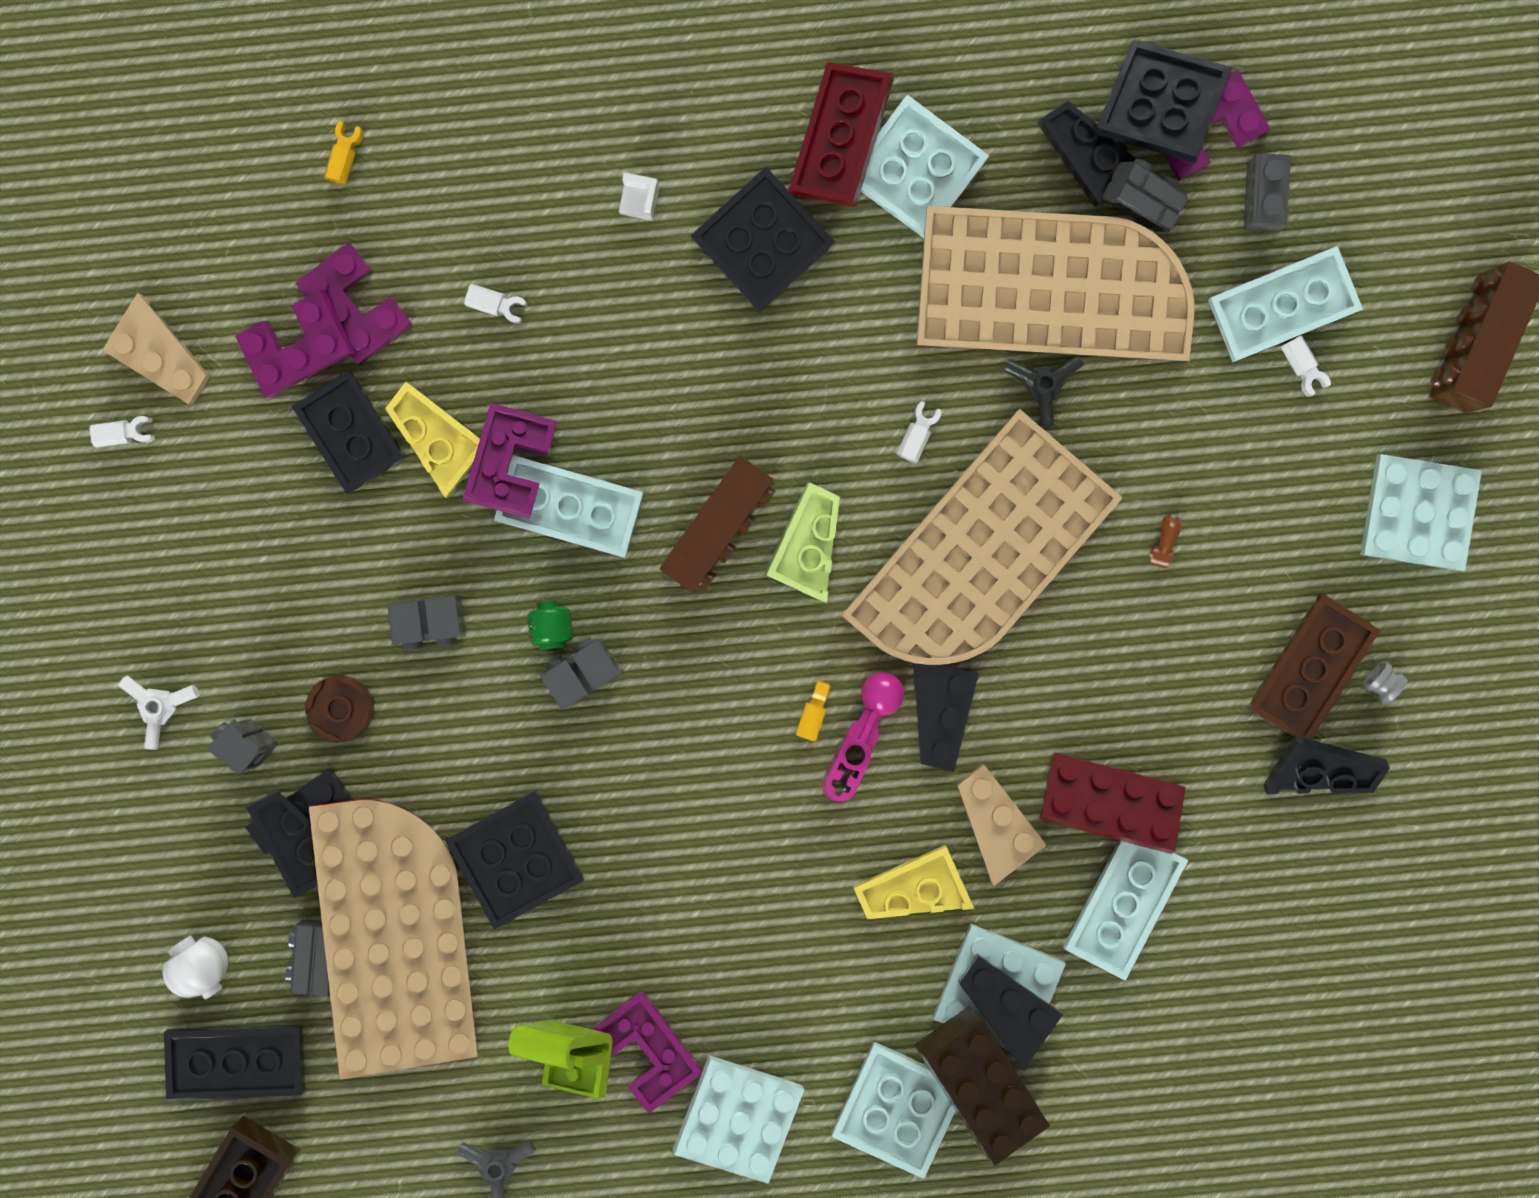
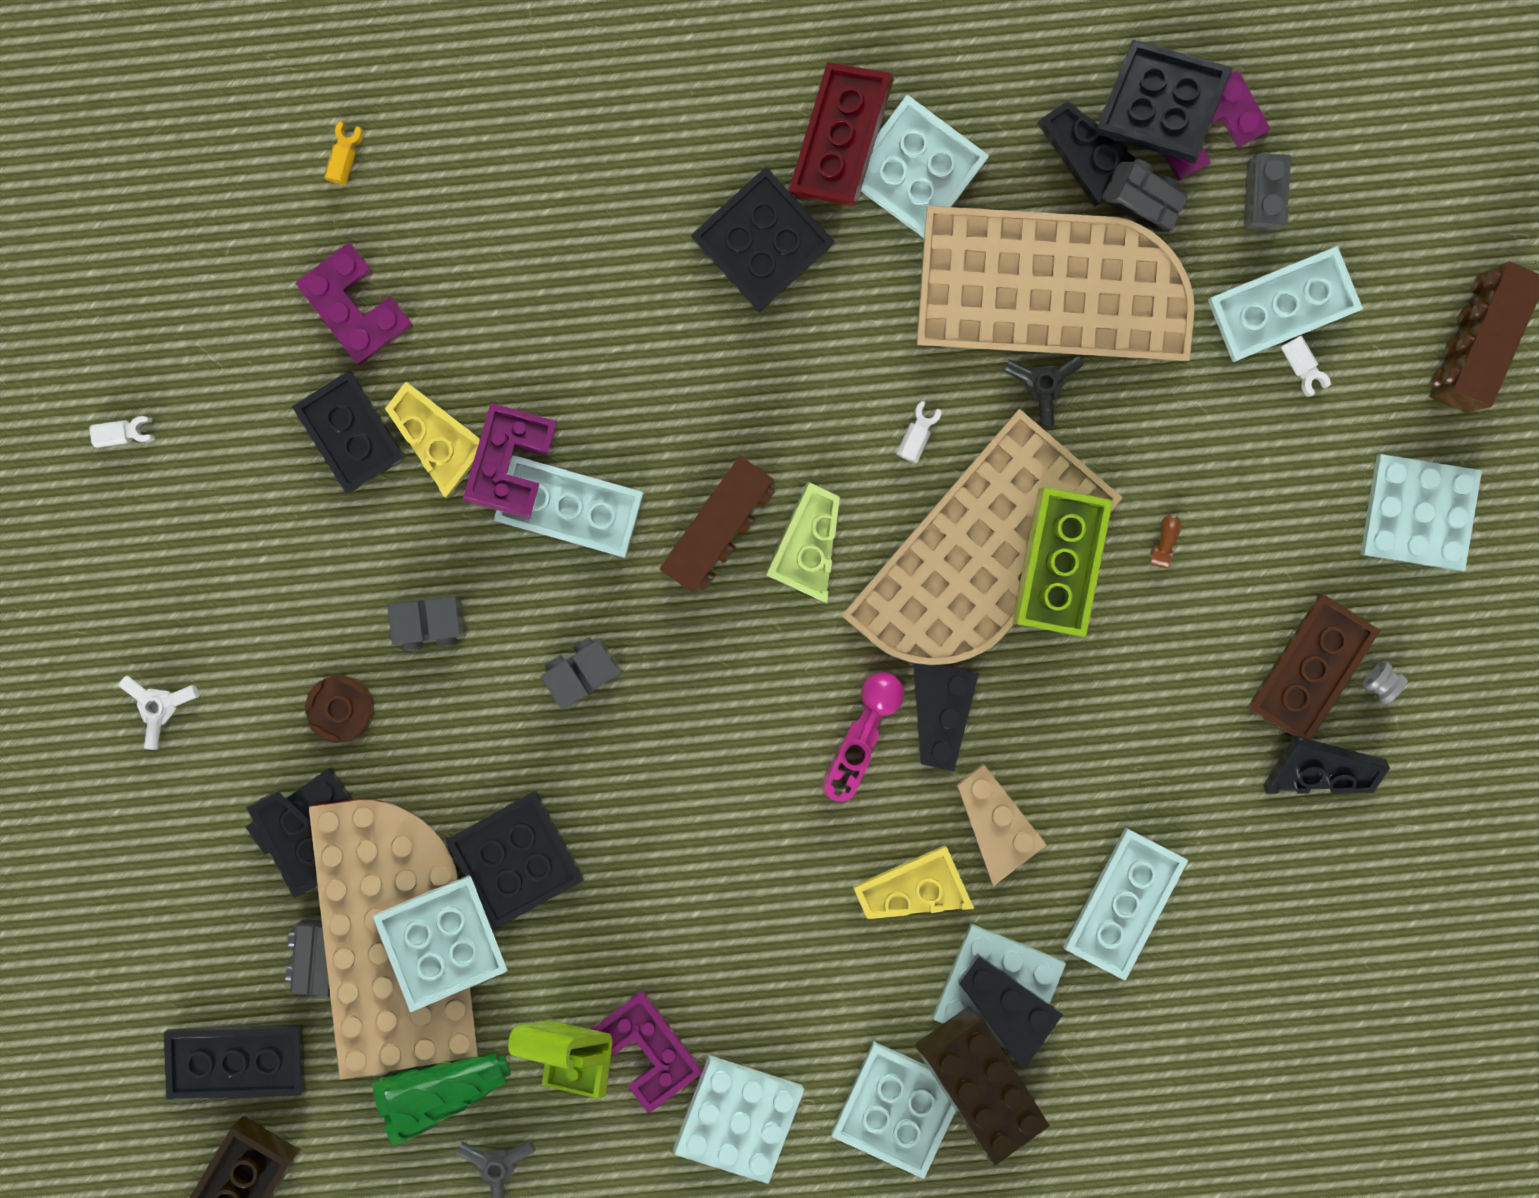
tan wing [102,293,210,405] -> none
white plant [162,935,229,999] -> none
dark grey brick [209,719,278,774] -> none
magenta plate [235,290,355,398] -> none
white bar [465,284,528,324] -> none
green head [527,600,573,651] -> none
white panel [619,173,660,221] -> none
yellow bar [796,680,830,742] -> none
dark red plate [1039,752,1186,854] -> none
none -> light aqua plate [372,875,508,1013]
none -> green cone [372,1053,511,1147]
none -> lime brick [1012,487,1113,638]

